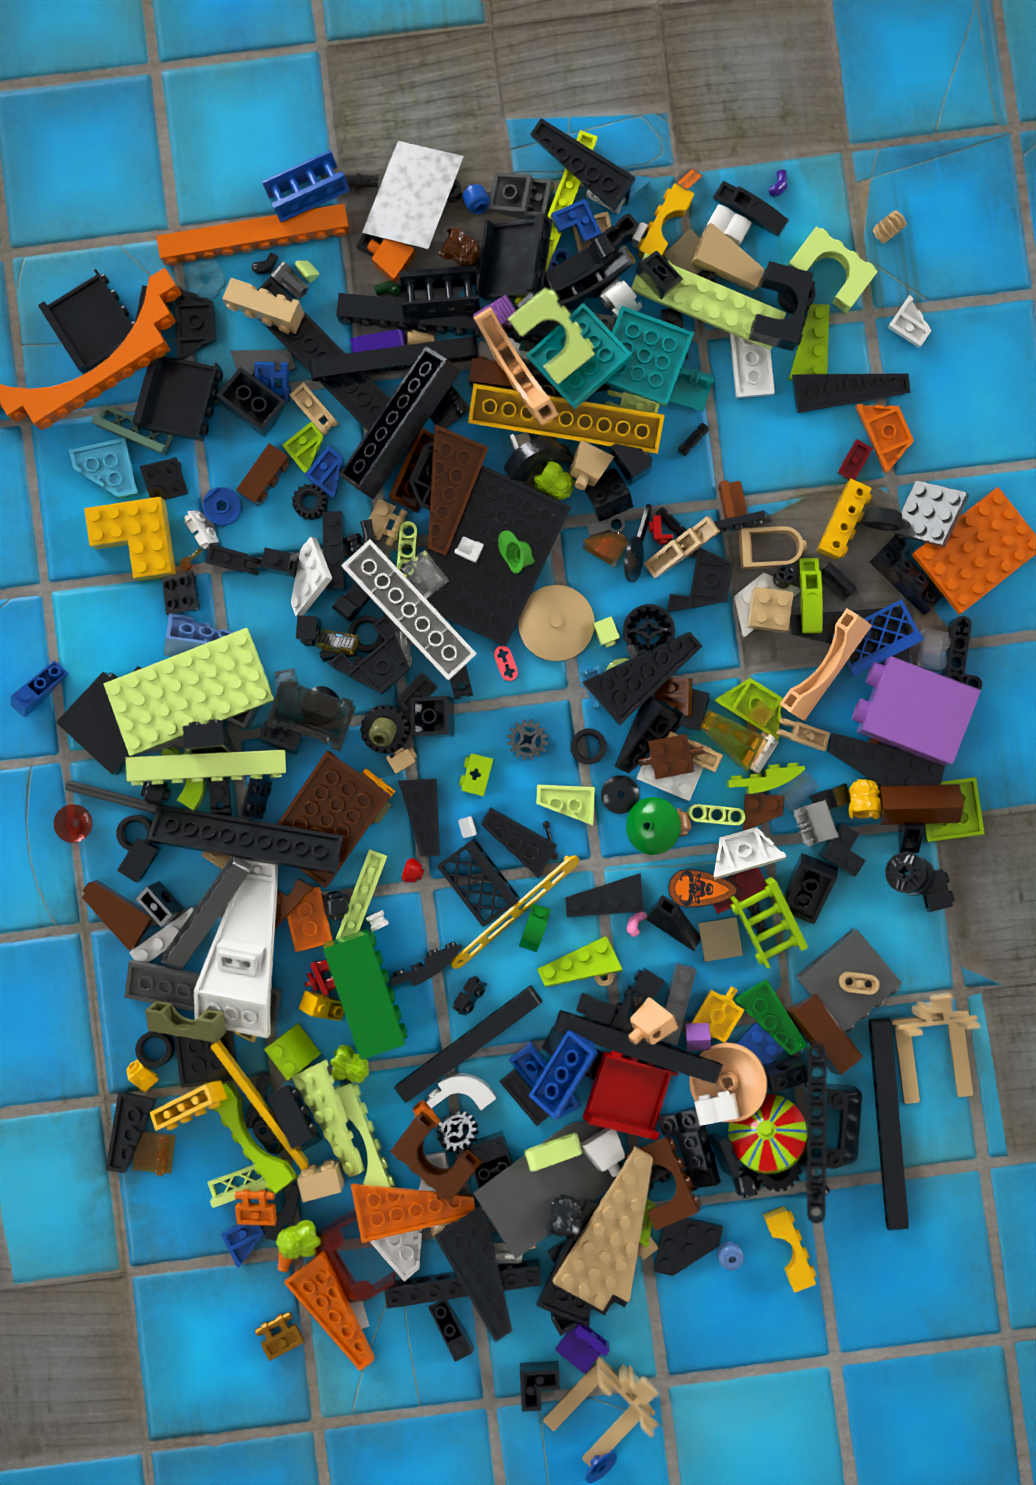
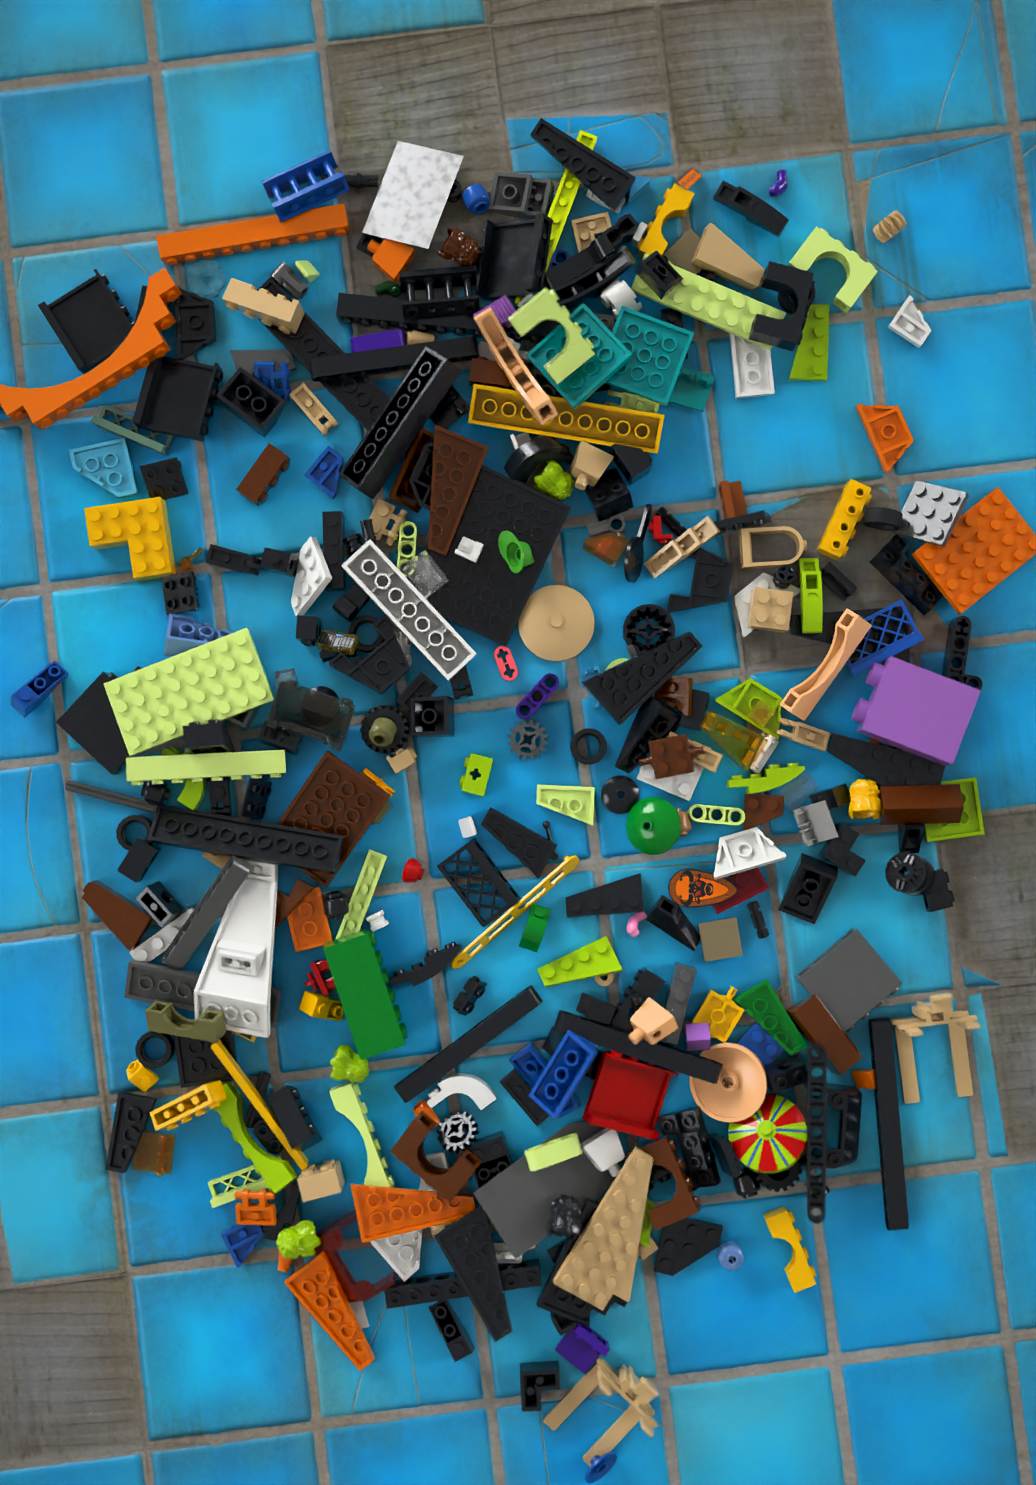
clear red dish [54,804,93,843] -> none
white hinge [184,510,219,550] -> none
blue plate [203,487,242,527] -> none
black arm [251,253,279,275] -> none
pearl gold plate [255,1311,305,1361] -> none
lime slope [264,1022,321,1081] -> none
lime wing [282,421,324,473] -> none
black tyre [292,484,328,520] -> none
yellowish green wing [292,1060,365,1177] -> none
black wing [398,779,440,856] -> none
blue plate [551,199,602,243] -> none
yellowish green brick [593,616,620,648] -> none
black axle [678,423,709,456] -> none
white brick [694,1090,740,1125] -> none
white brick [707,205,752,246] -> none
lime fence [730,877,808,969] -> none
black wing [792,373,910,413] -> none
dark red plate [837,439,873,480] -> none
tan plate [839,972,879,995] -> none
clear brick [915,629,950,672] -> none
none -> dark purple beam [516,673,559,720]
none -> orange slope [851,1068,876,1089]

